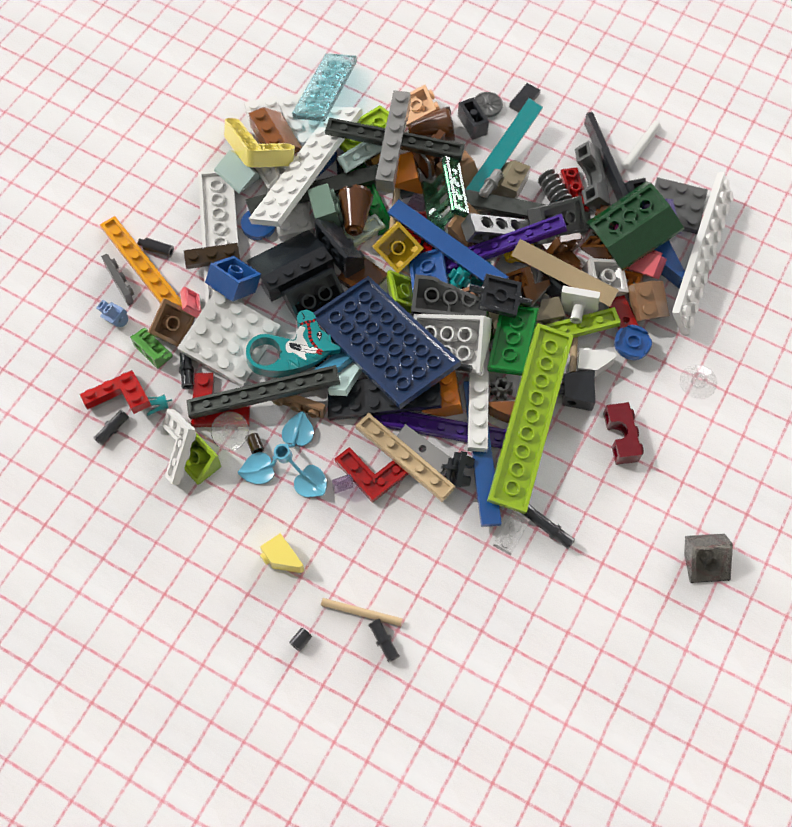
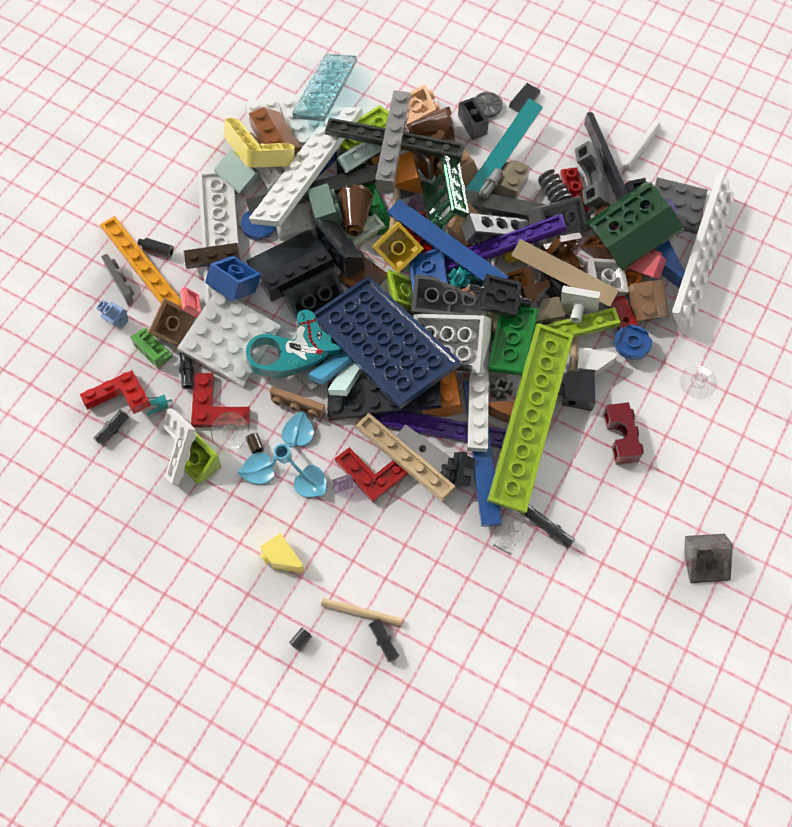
pearl dark grey tile [187,365,340,420] -> none

